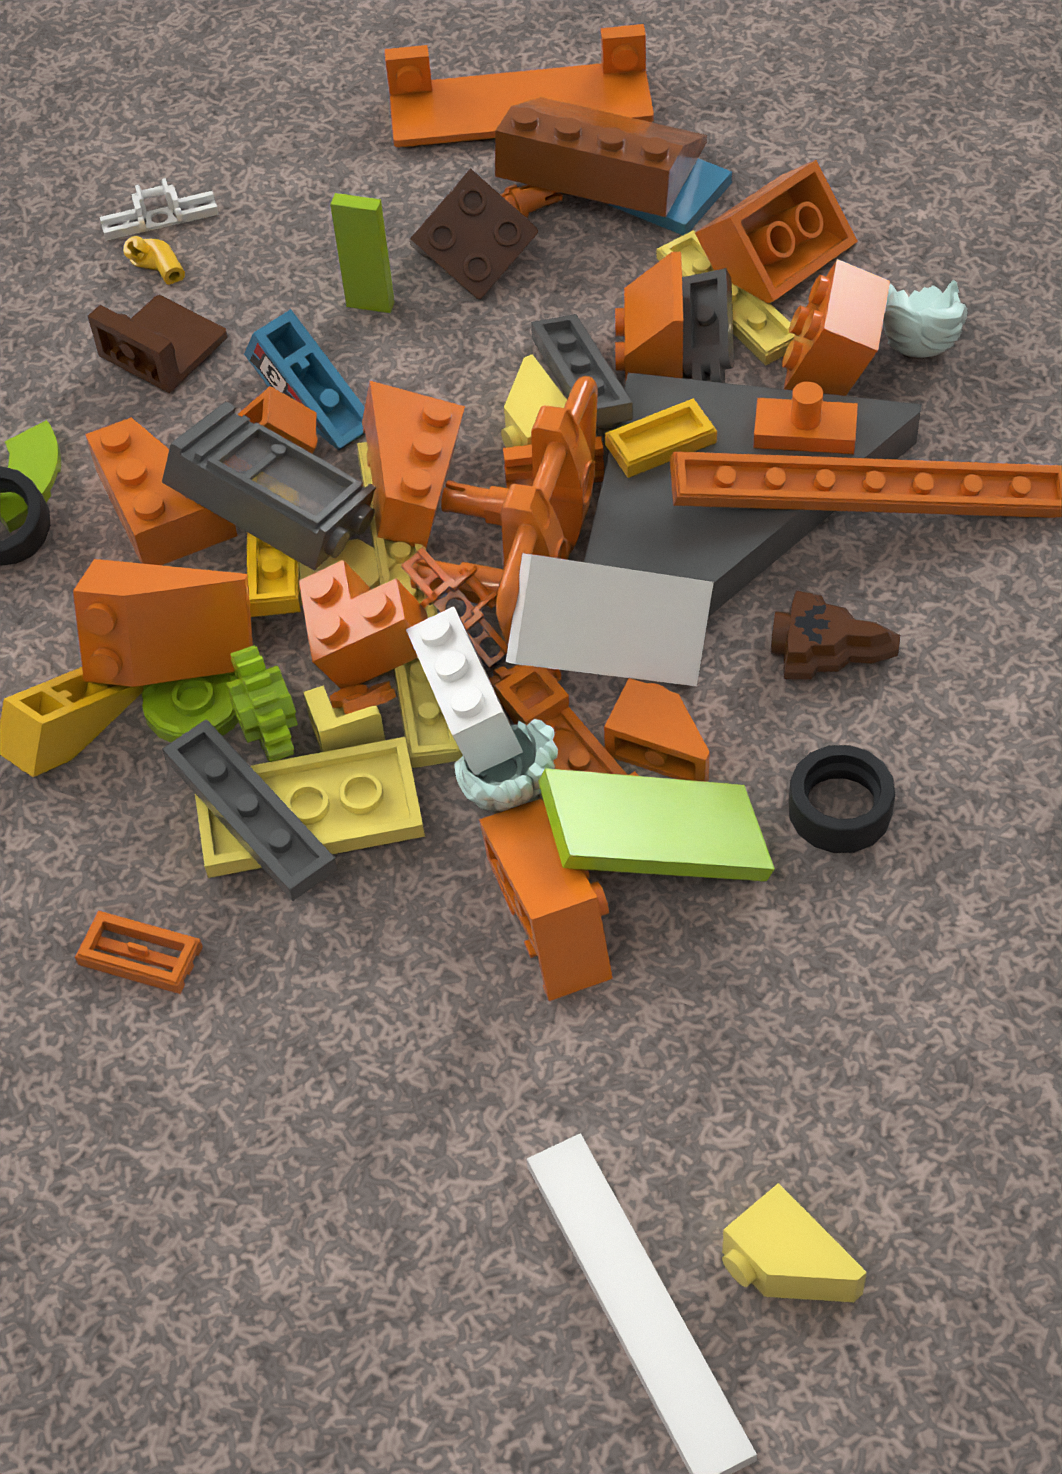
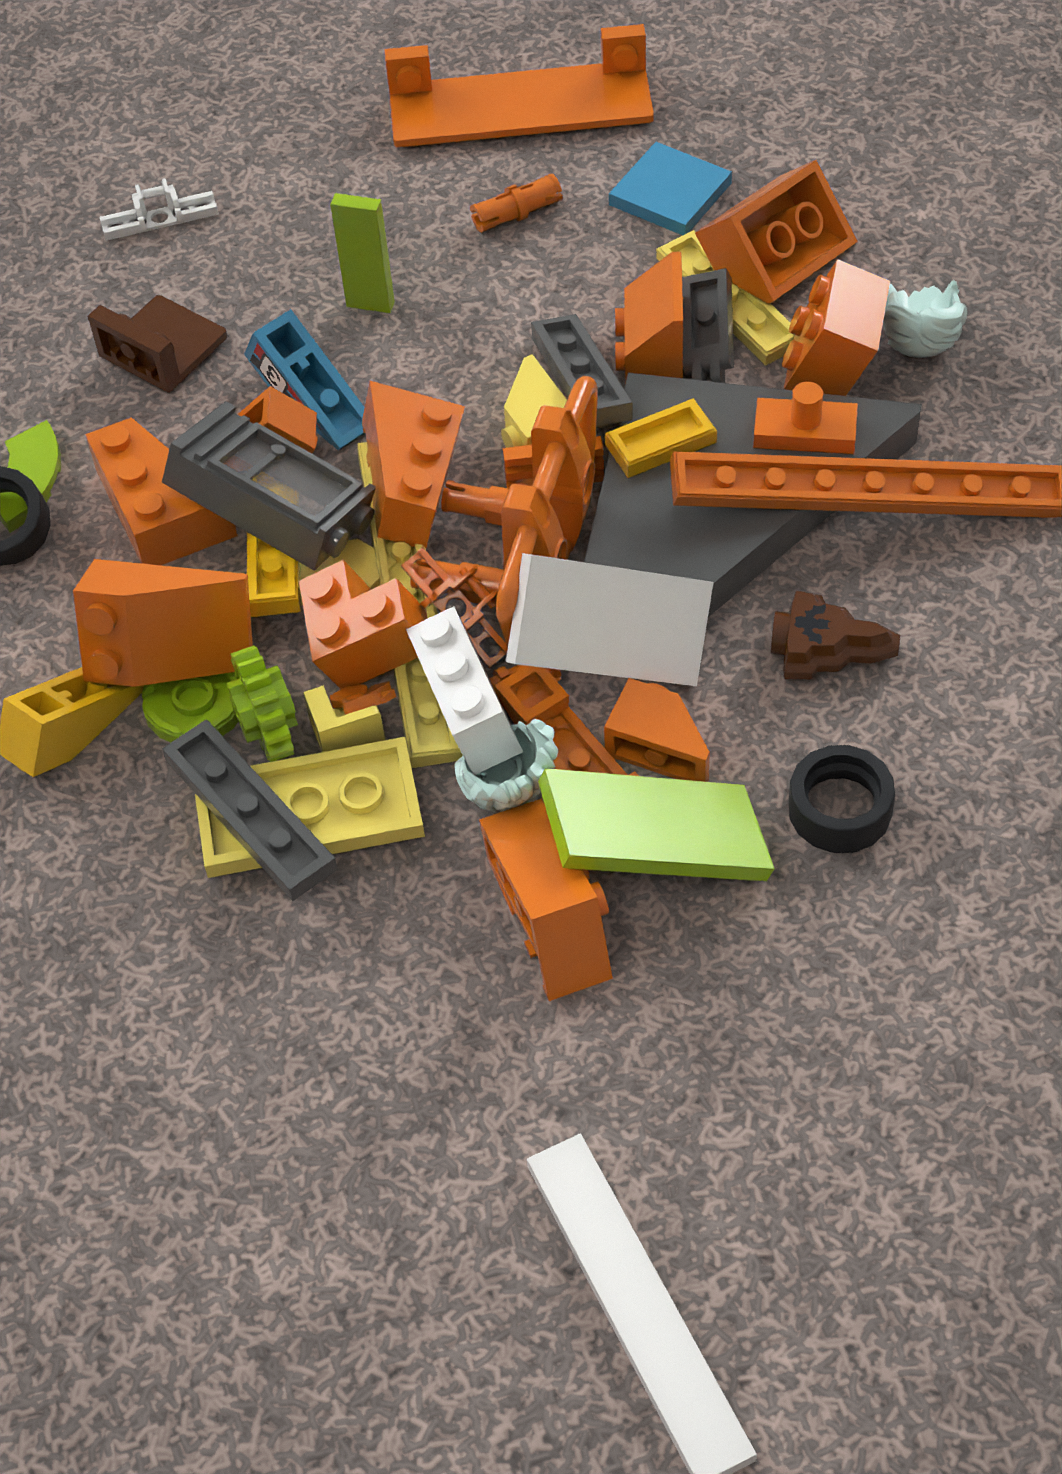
orange tile [75,910,203,994] -> none
yellow arm [123,236,185,285] -> none
reddish brown bracket [410,168,538,299] -> none
dark orange slope [495,97,707,217] -> none
light yellow slope [722,1183,867,1302] -> none

